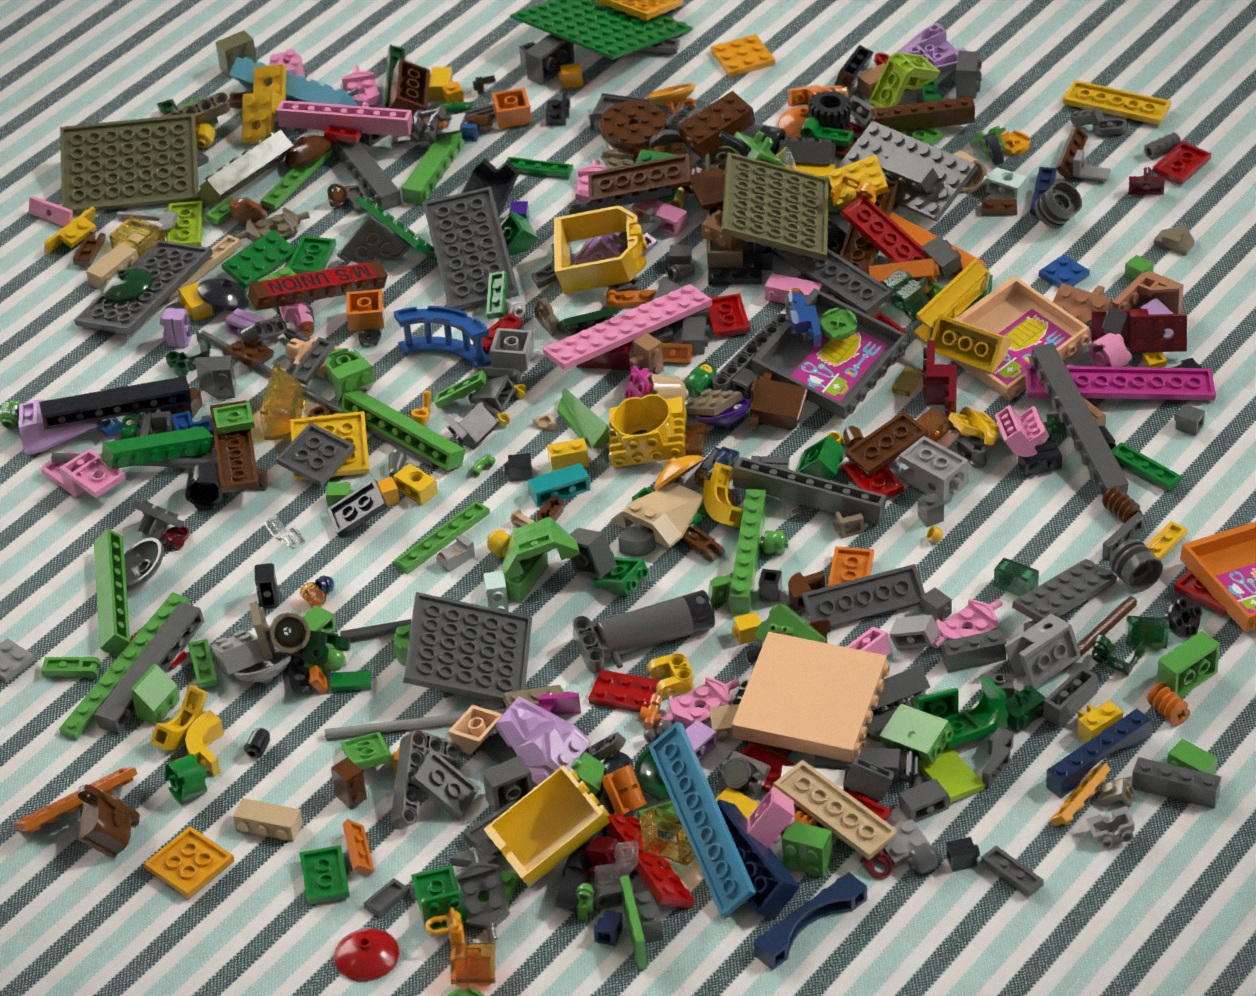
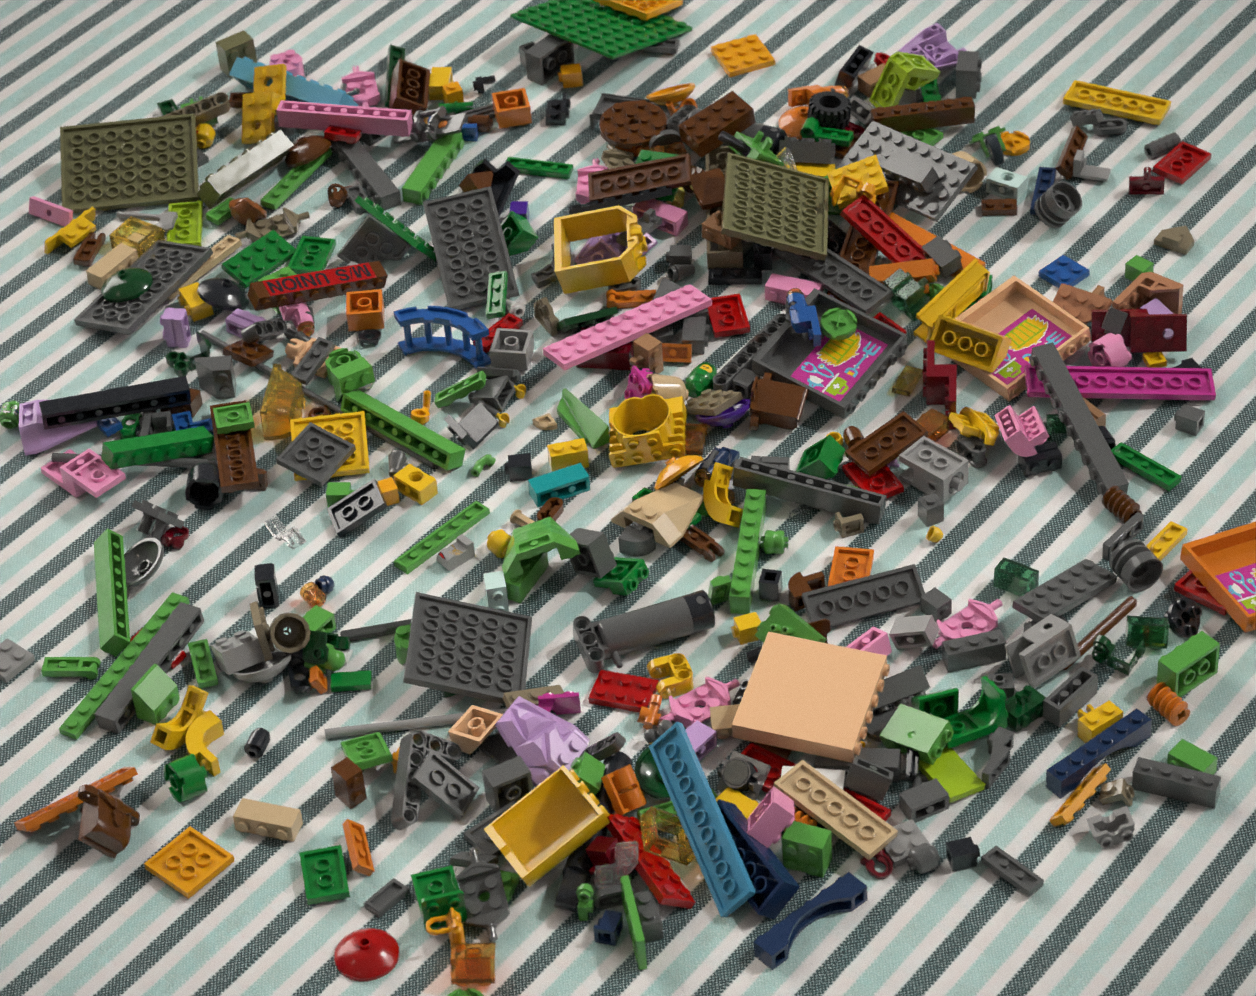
none -> reddish brown slope [459,171,493,192]

